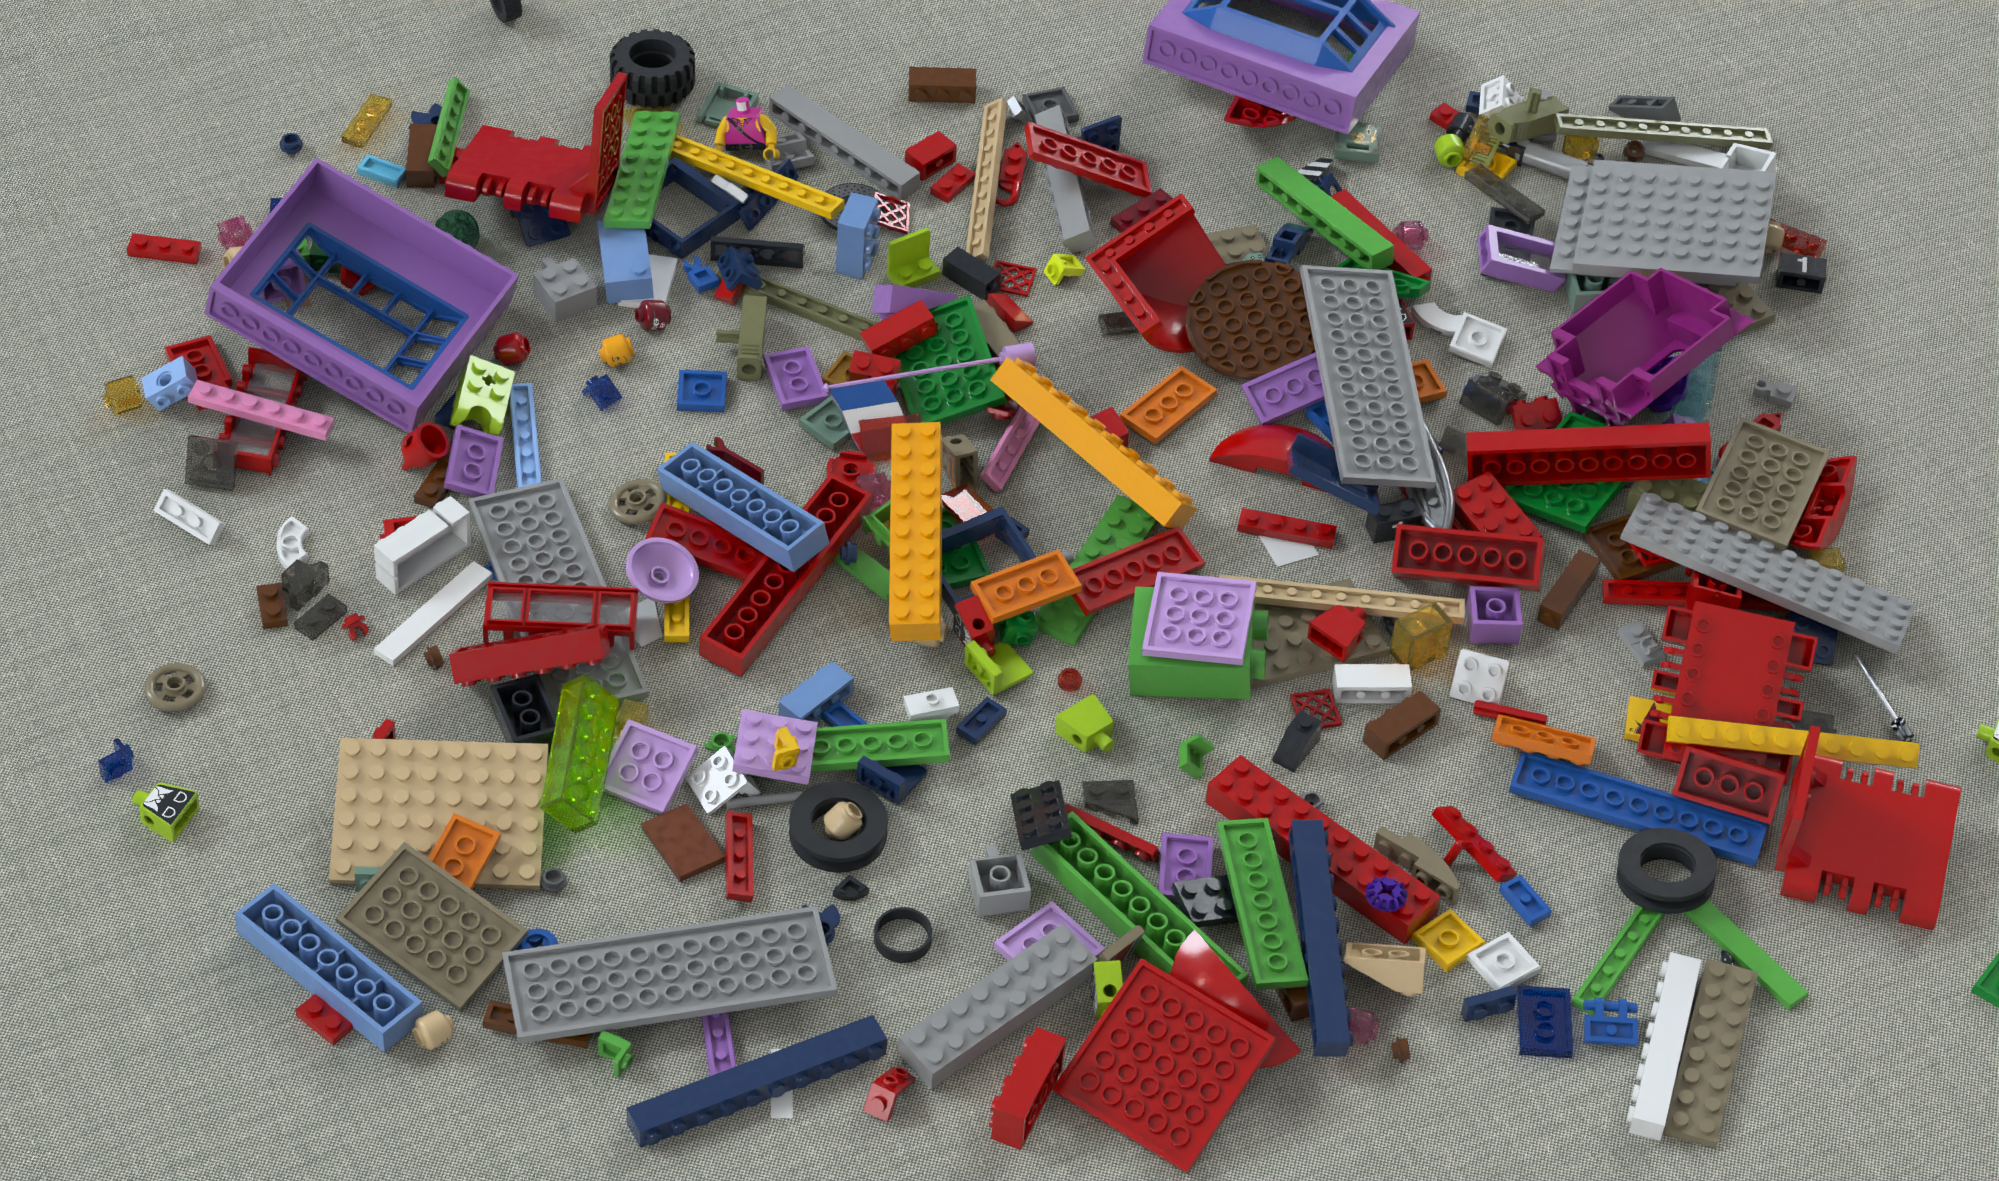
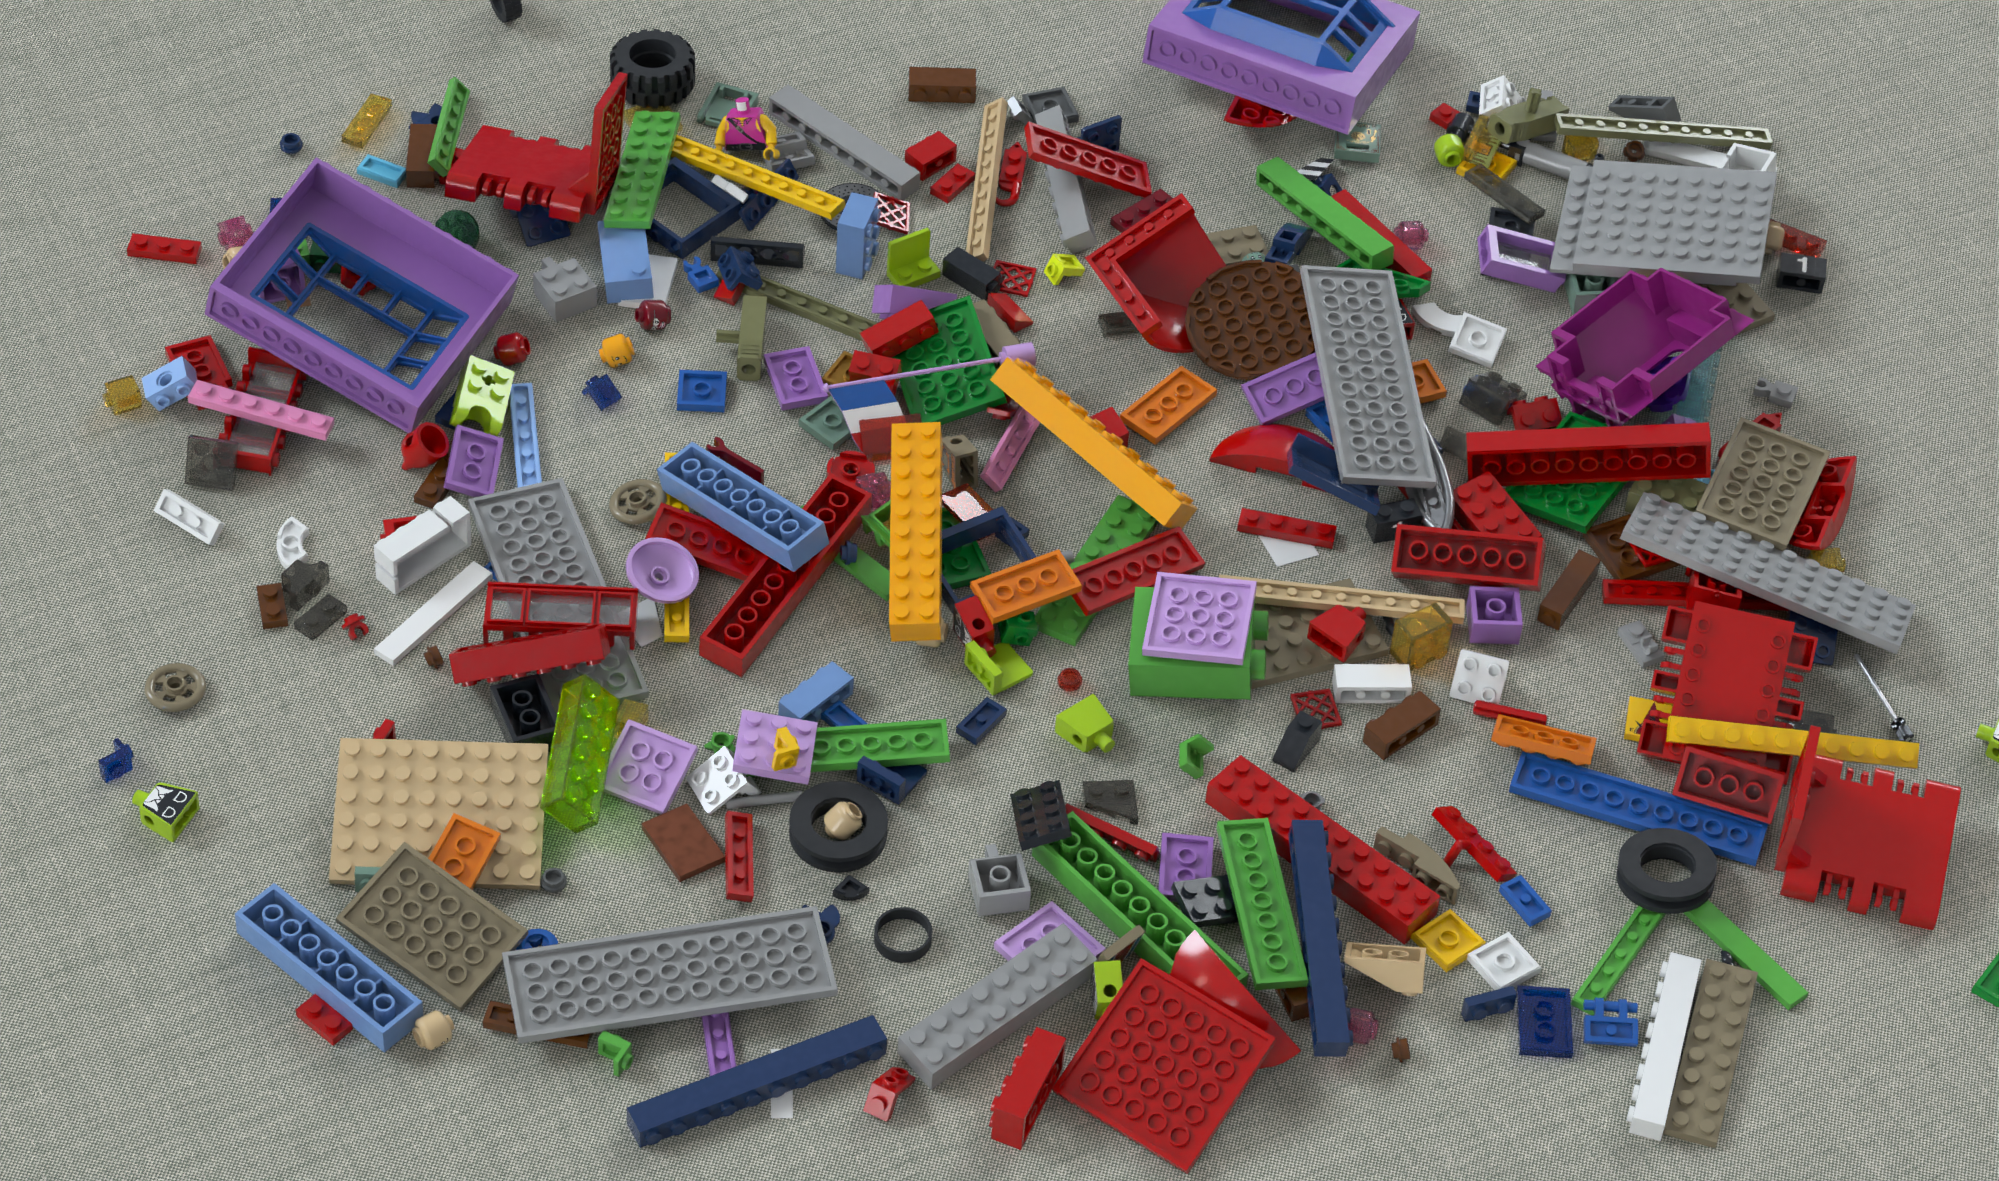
white brick [903,687,959,721] -> none
dark purple gear [1365,875,1408,912] -> none

